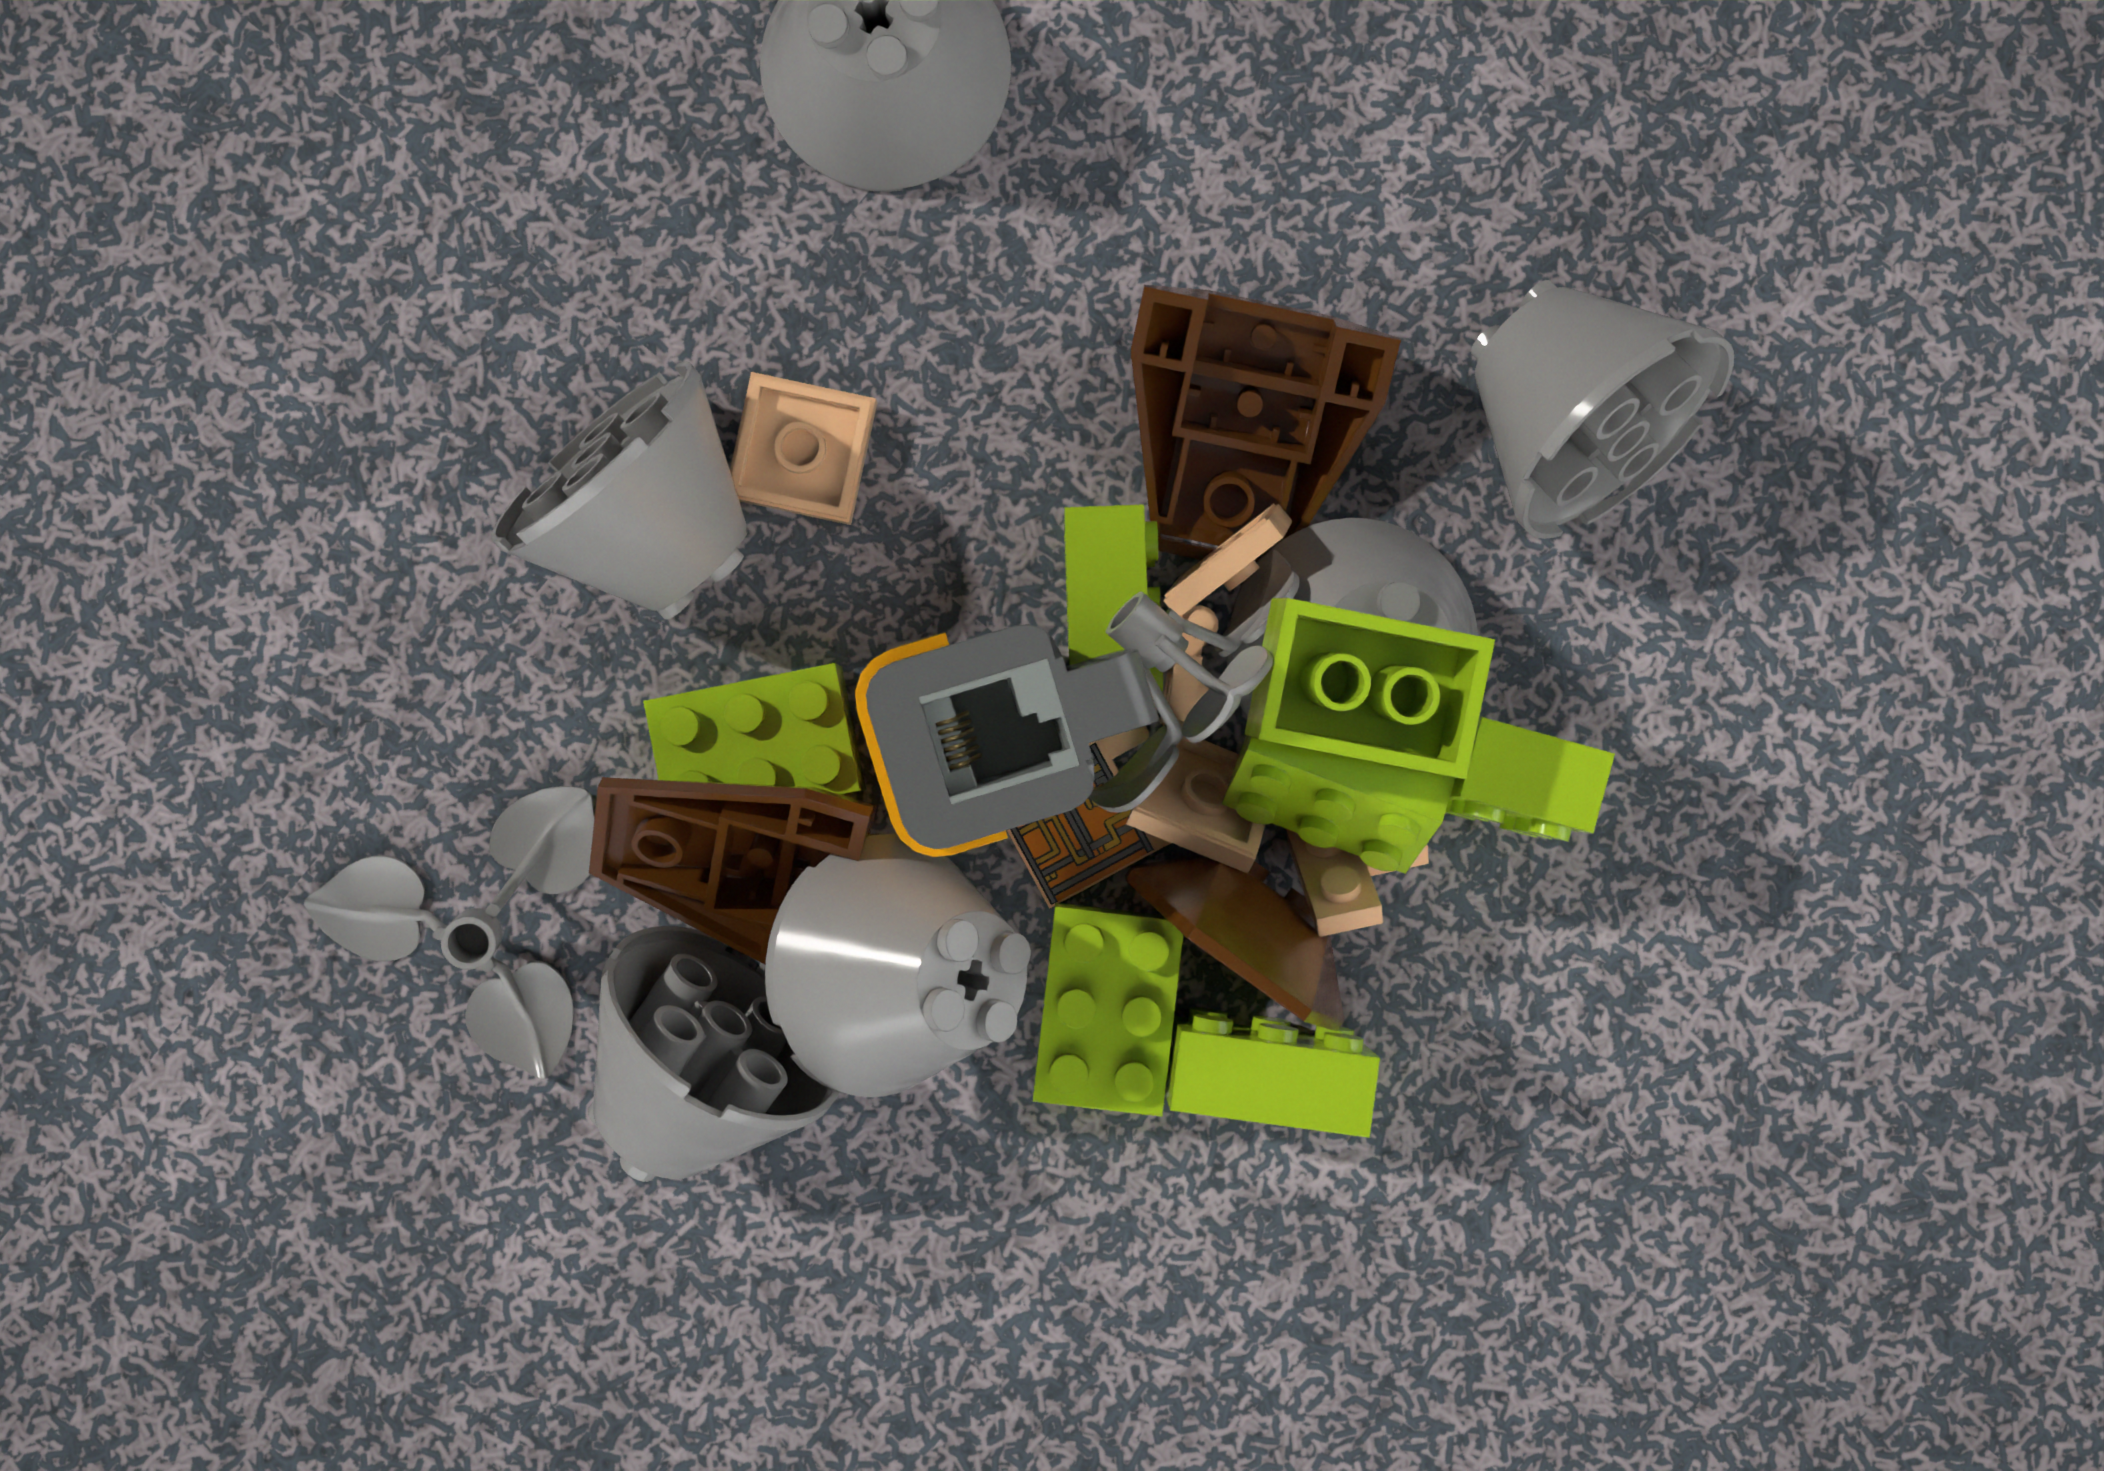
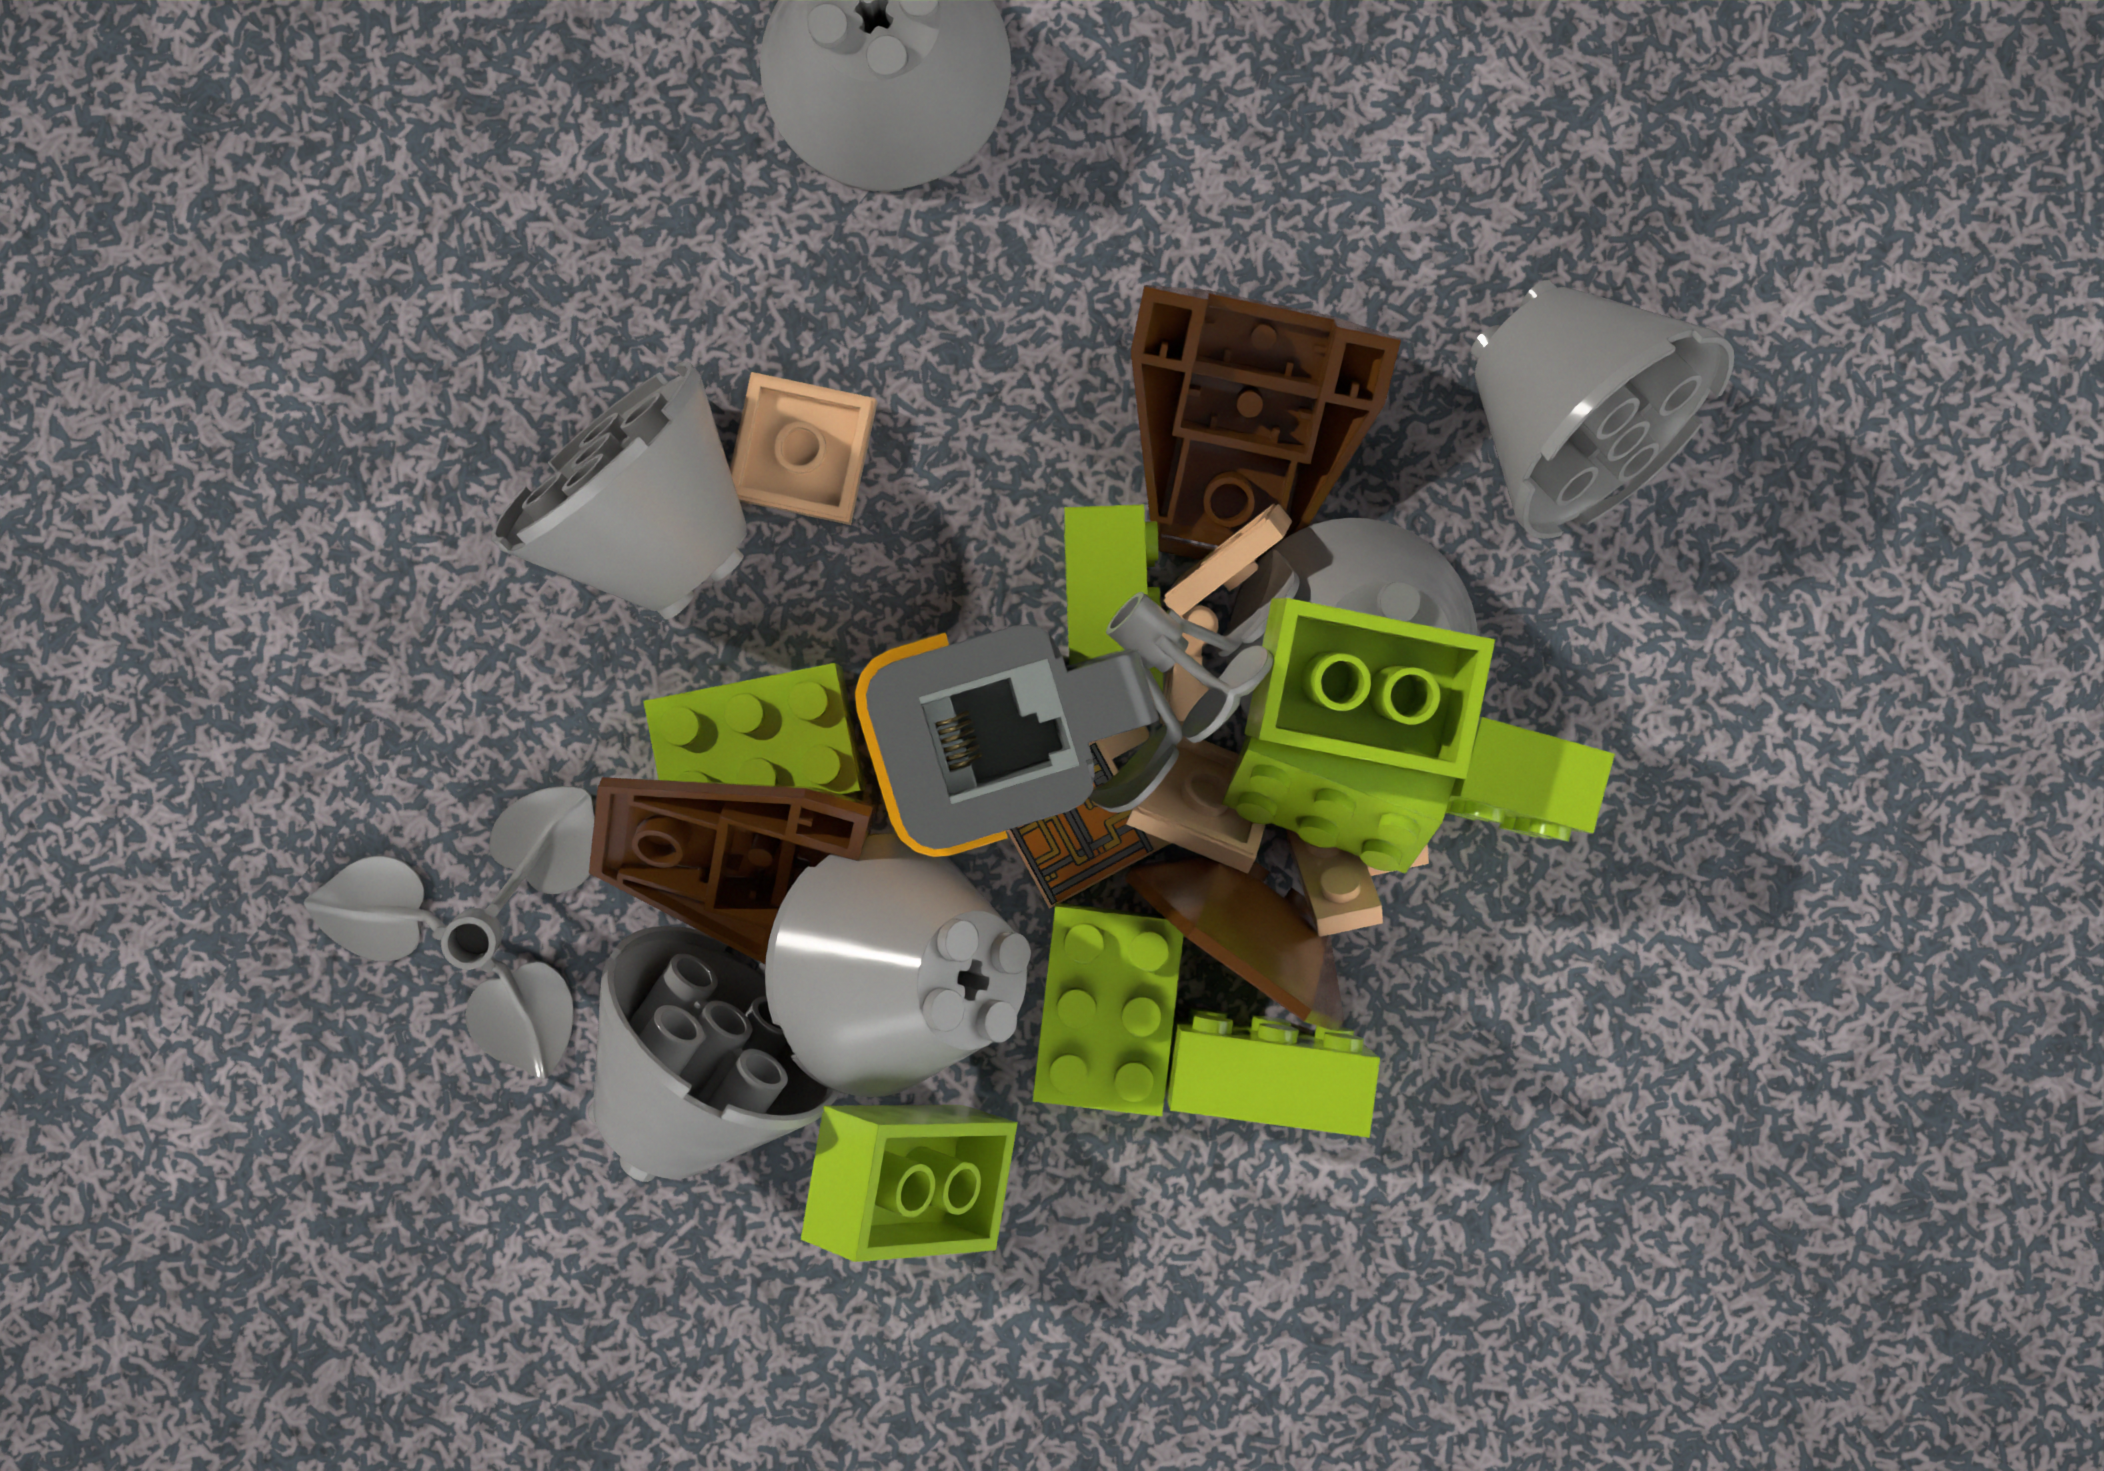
none -> lime brick [801,1105,1018,1262]

